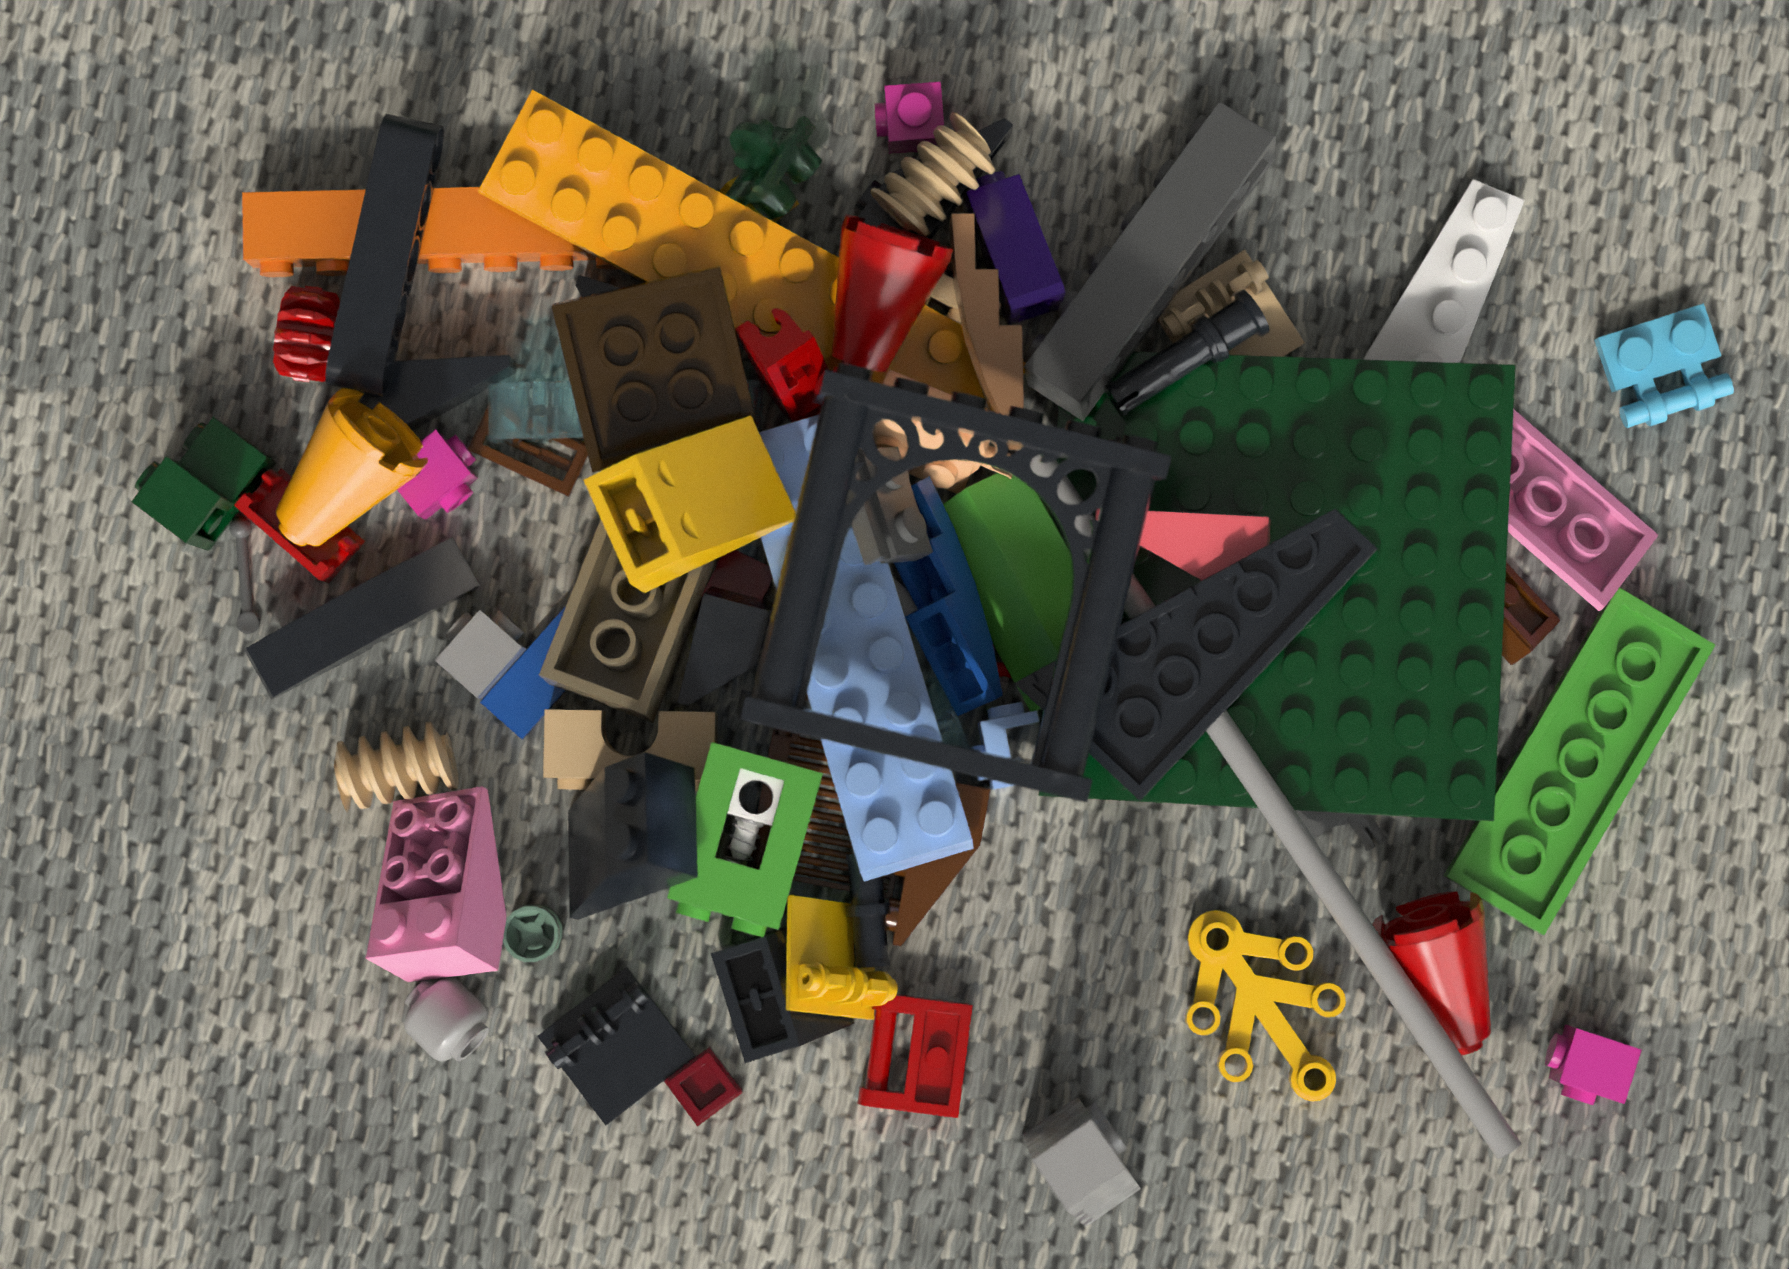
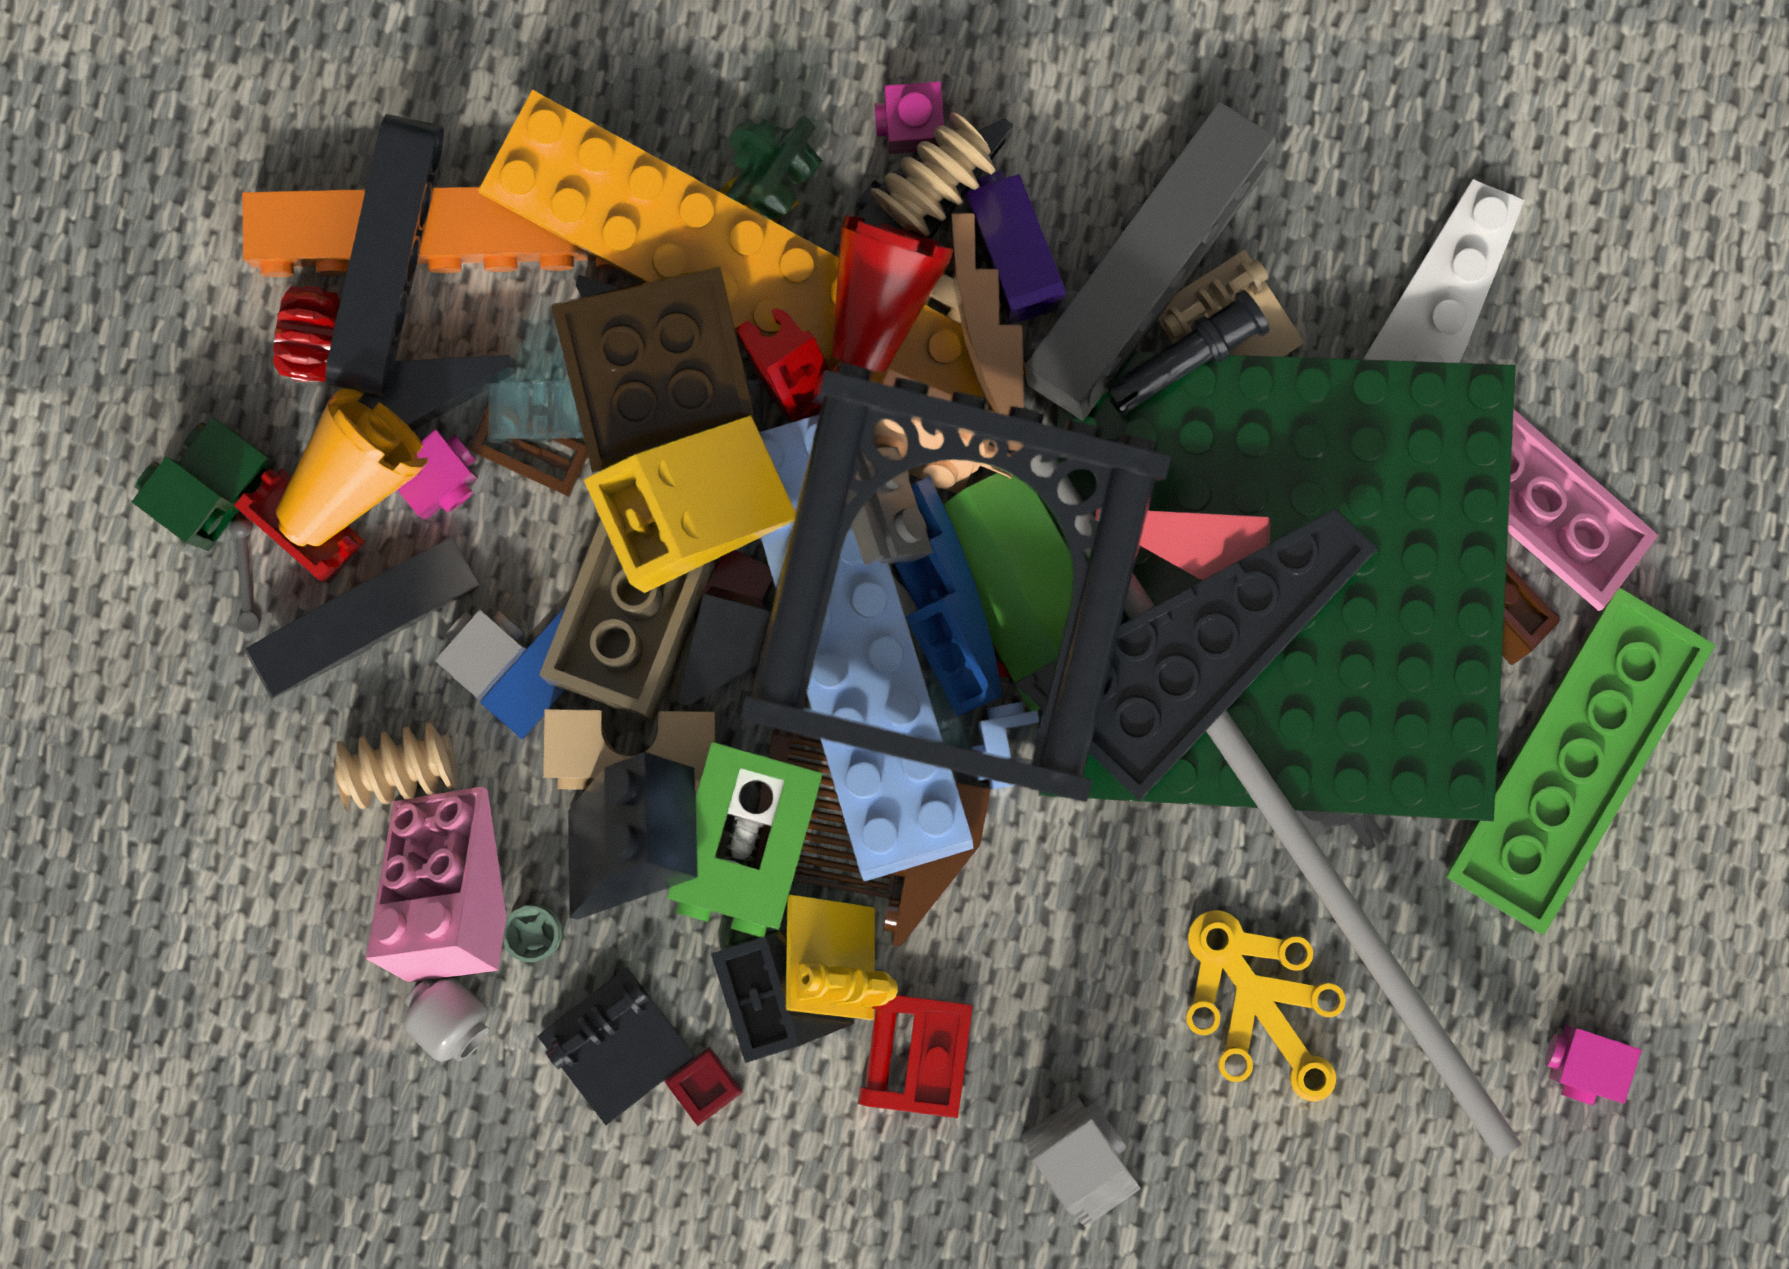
black pin [845,854,891,968] -> none
red cone [1372,891,1491,1055] -> none
medium azure plate [1594,303,1734,428] -> none

